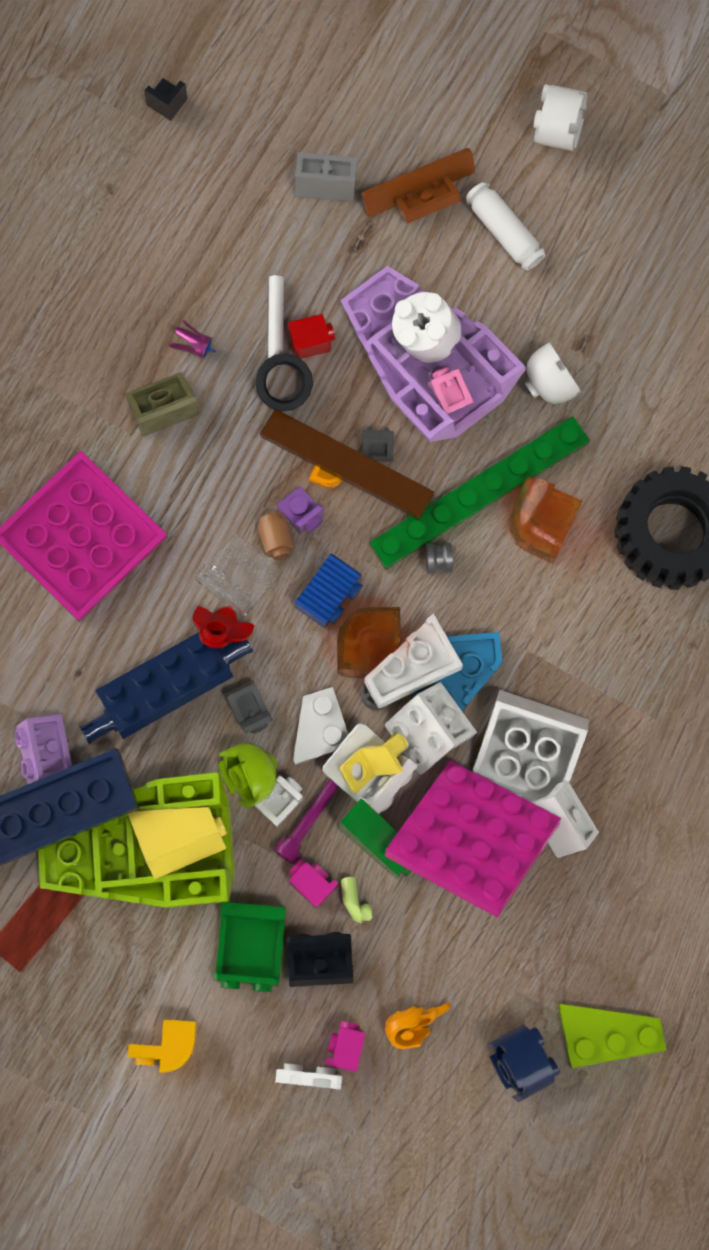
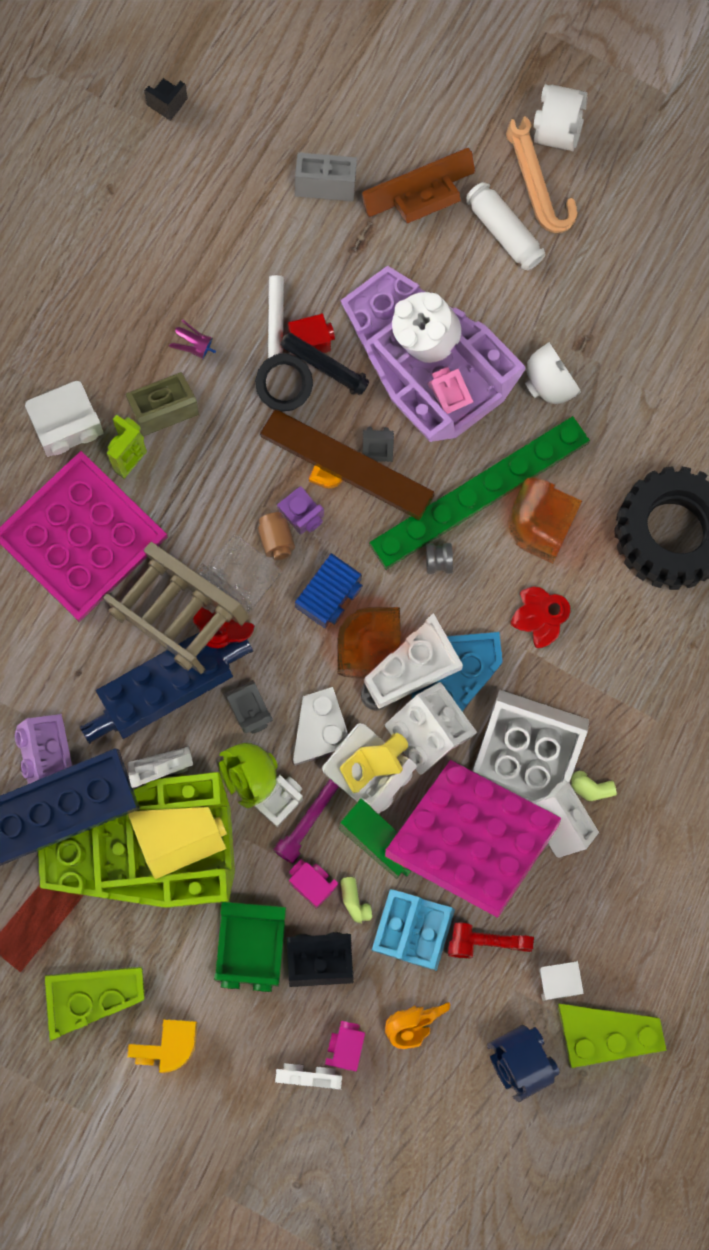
none -> white bracket [25,381,104,457]
none -> lime wing [45,966,145,1041]
none -> dark tan fence [103,542,249,674]
none -> lime bracket [107,415,147,479]
none -> white wing [128,747,193,788]
none -> black axle [280,332,369,395]
none -> medium azure slope [372,889,455,971]
none -> red brick [448,923,534,959]
none -> light nougat piece [506,116,577,233]
none -> red plate [511,587,571,648]
none -> white panel [540,961,584,1001]
none -> yellowish green arm [571,771,617,801]

